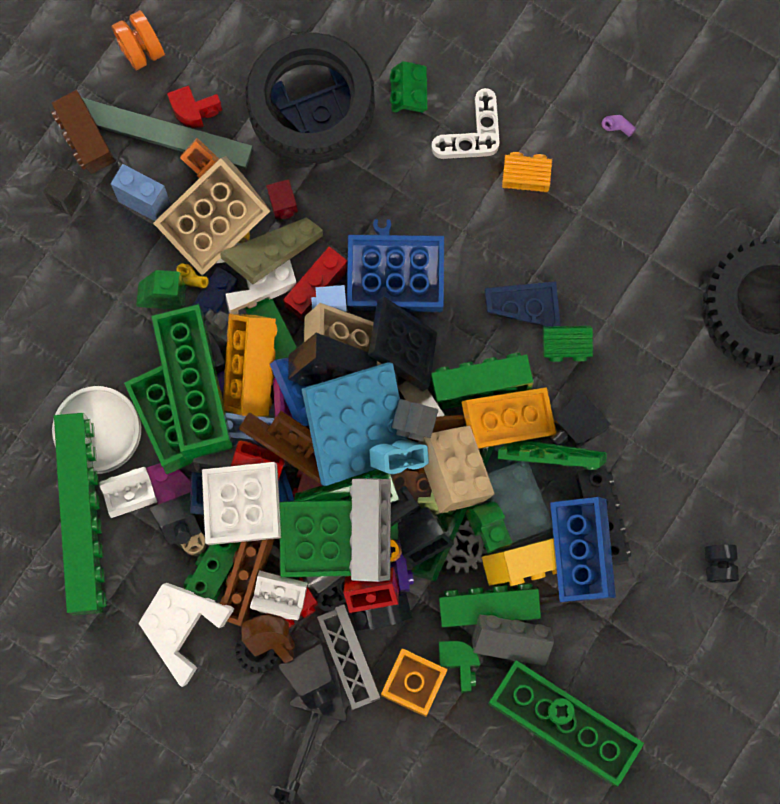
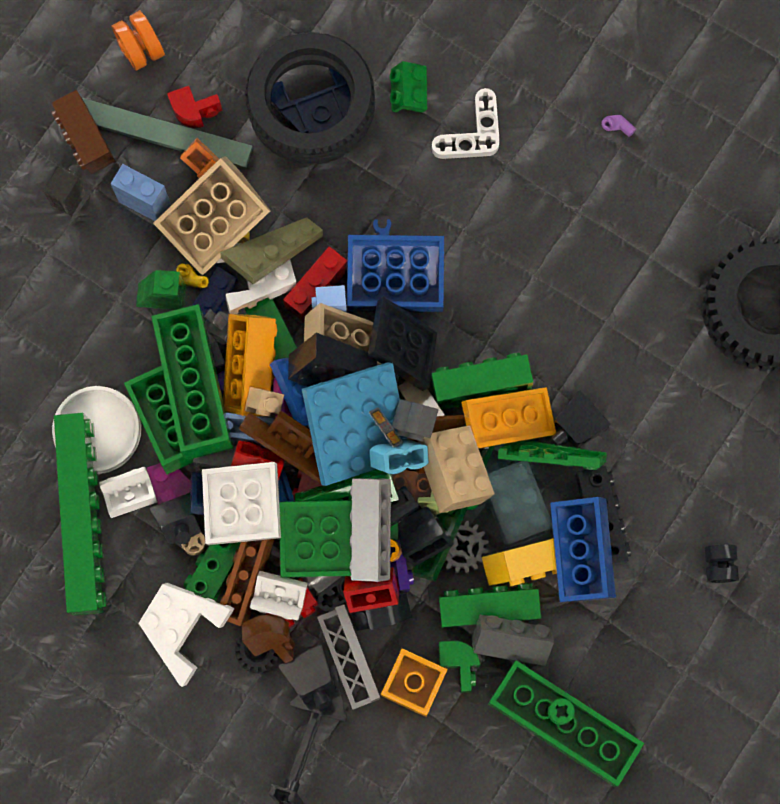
dark red brick [266,179,298,219] -> none
green brick [466,501,512,553] -> none
dark blue wing [484,282,561,326] -> none
light orange brick [502,152,552,192] -> none
green brick [543,326,593,362] -> none
none -> tan brick [244,387,284,417]
none -> sticker [369,407,403,448]

